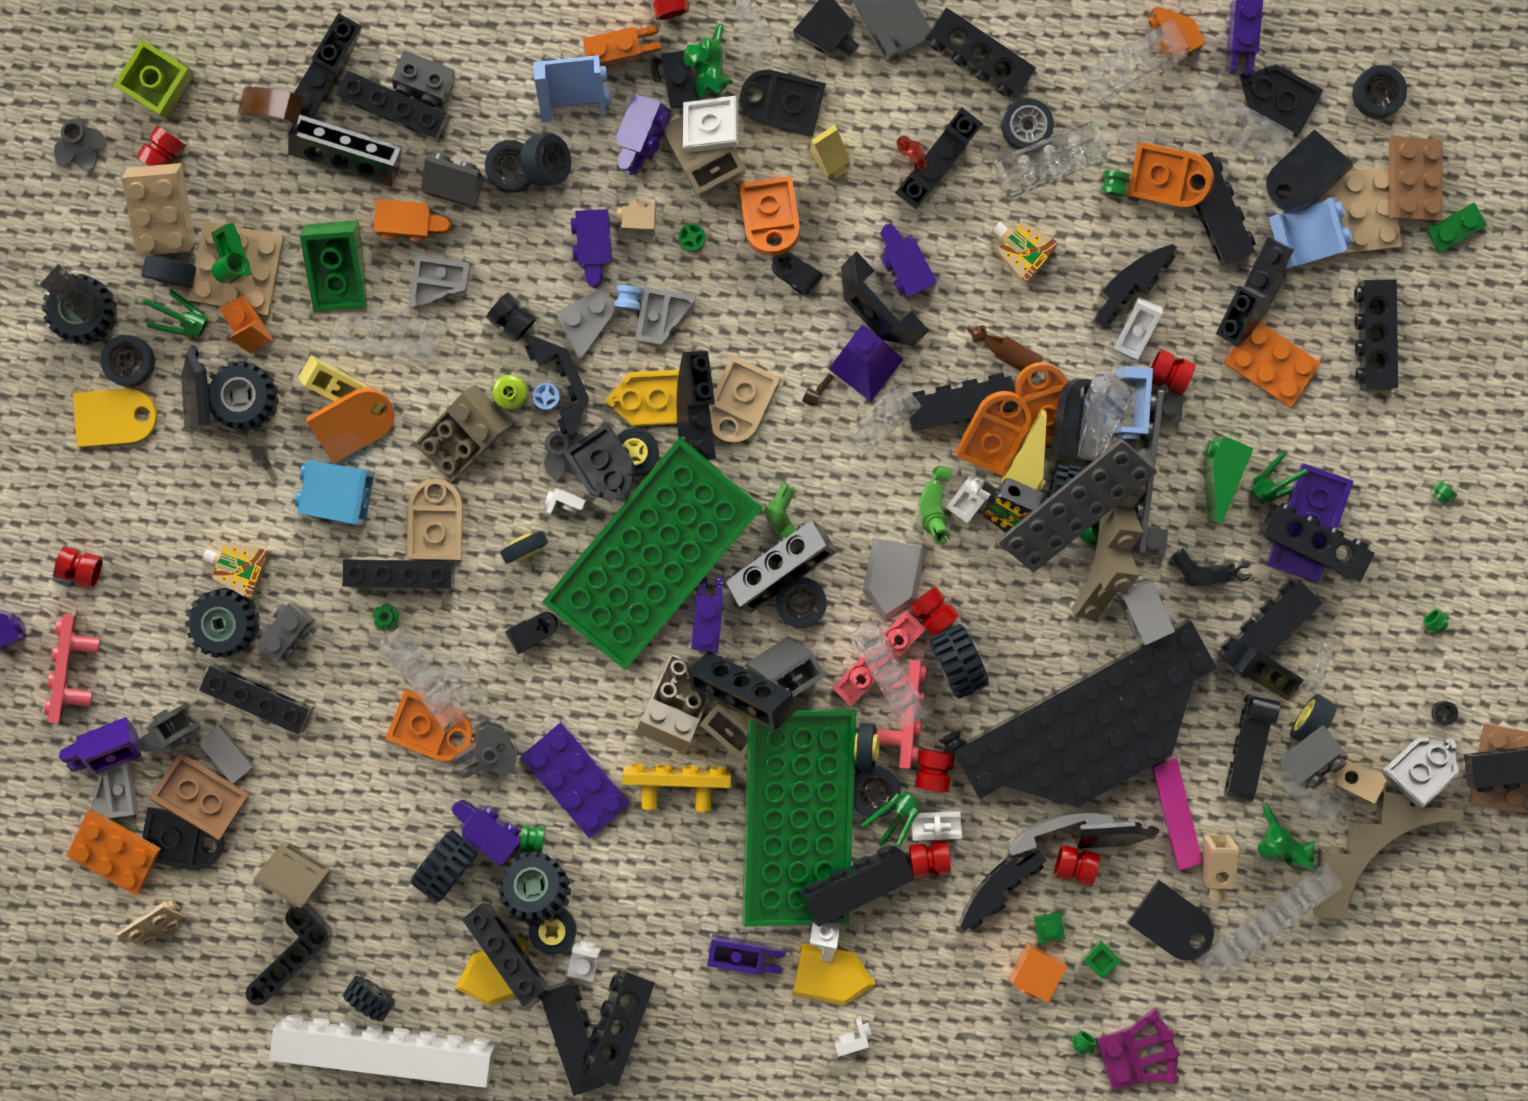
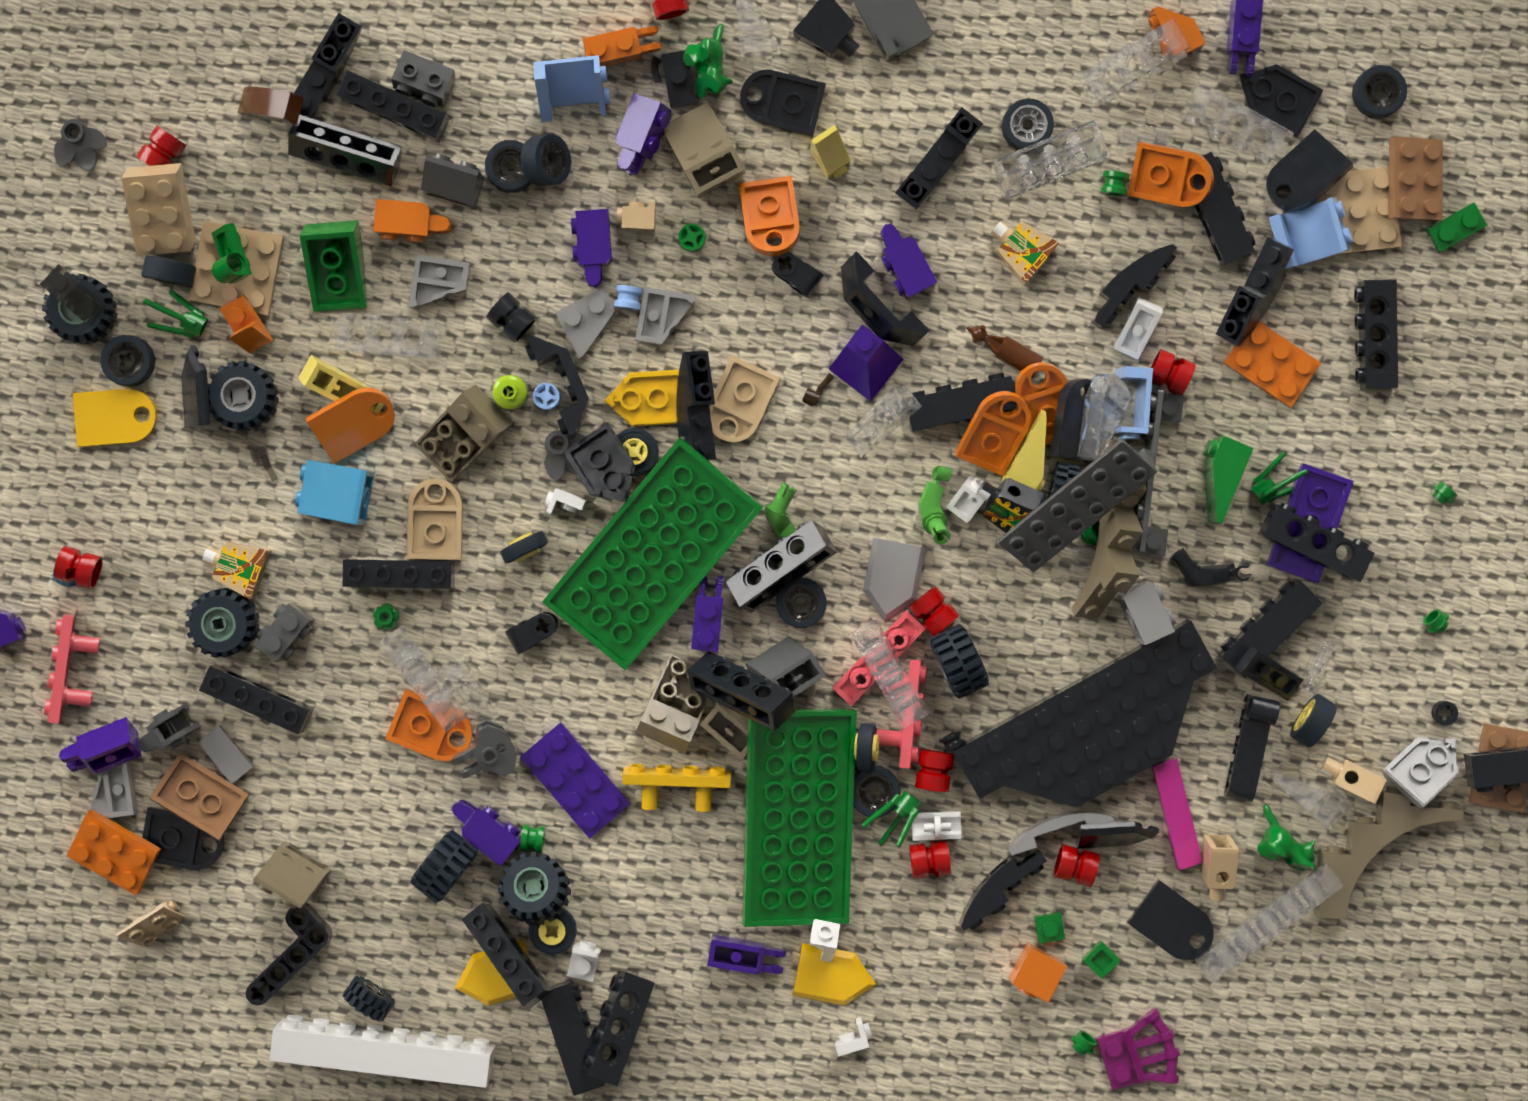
lime brick [113,39,195,119] -> none
white tile [683,96,738,153] -> none
black brick [799,845,914,927] -> none
clear red arm [896,135,927,170] -> none
black brick [925,7,1036,98] -> none
dark grey slope [1279,725,1349,790] -> none

